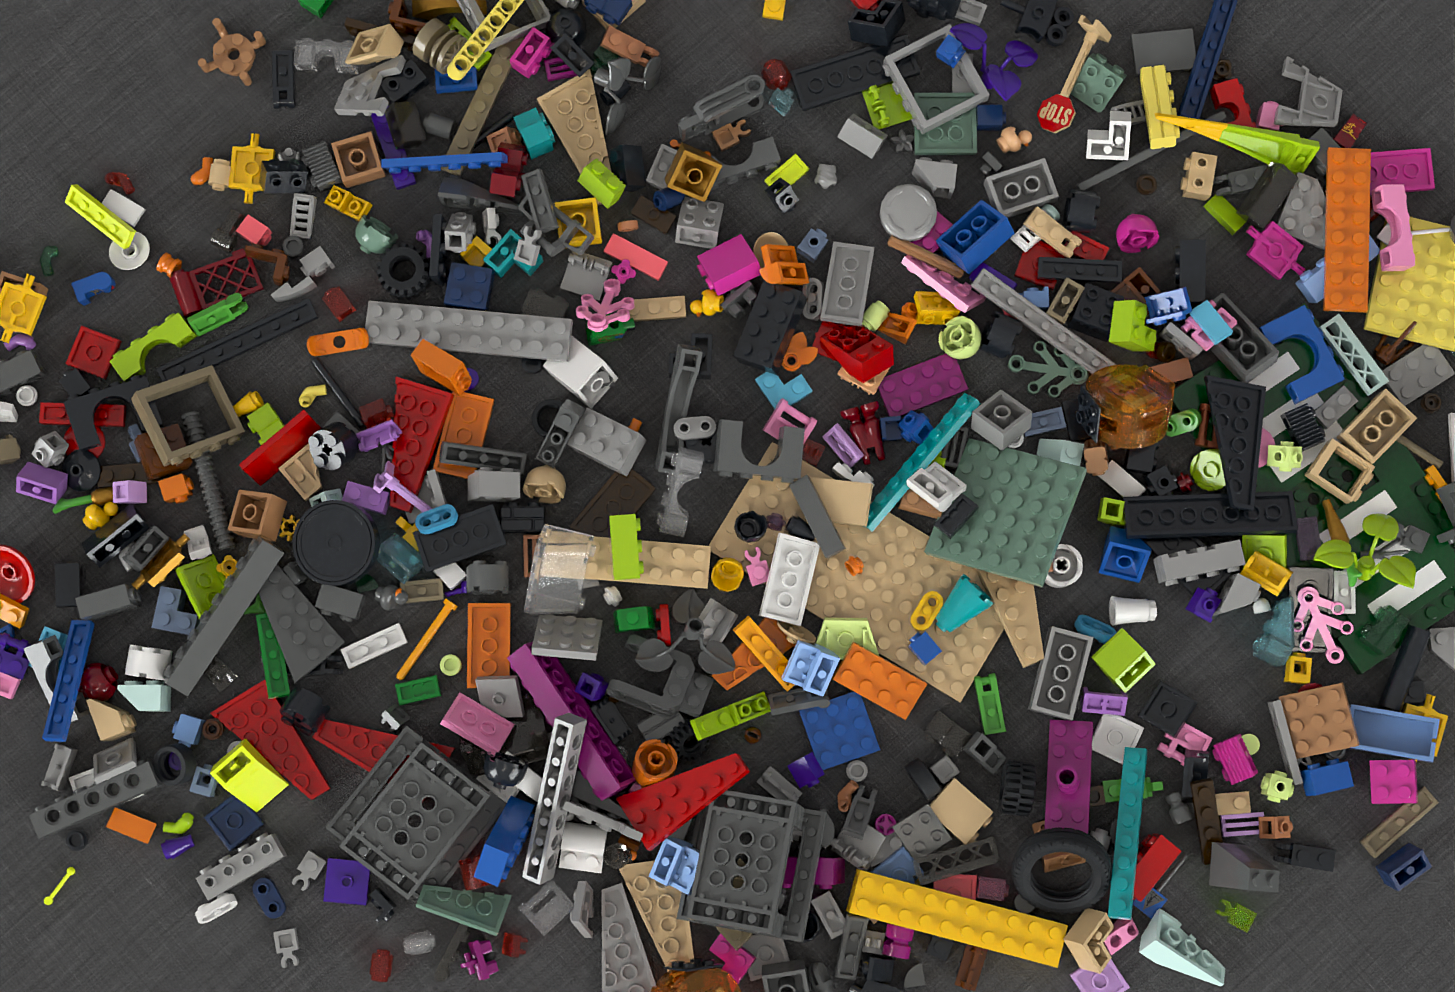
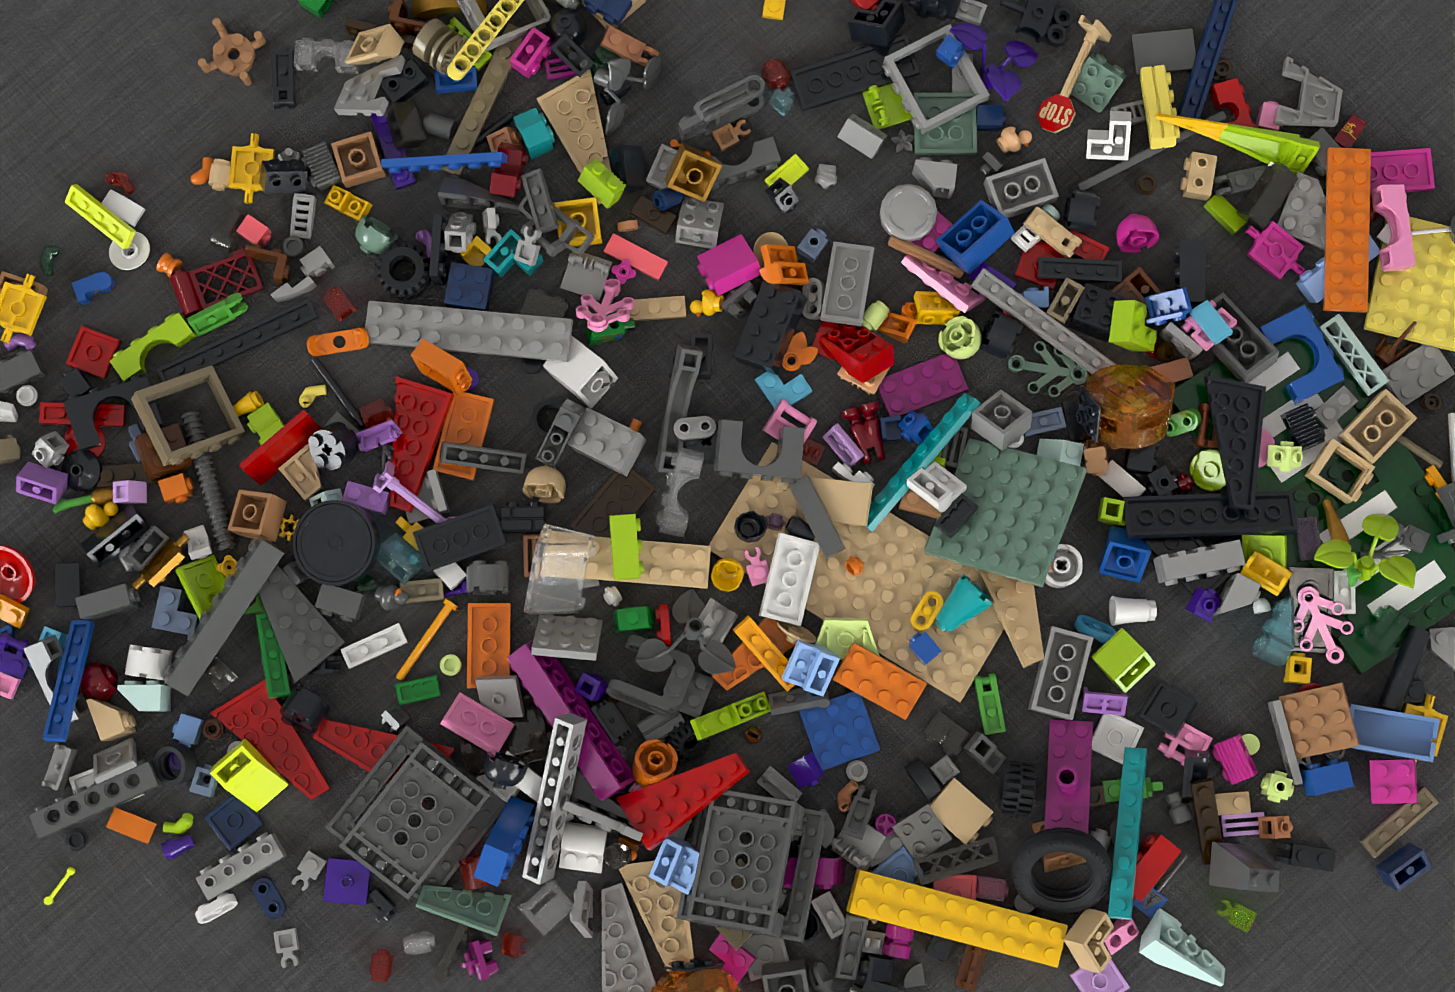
dark azure plate [415,504,458,534] -> none
light grey brick [468,467,520,502] -> none

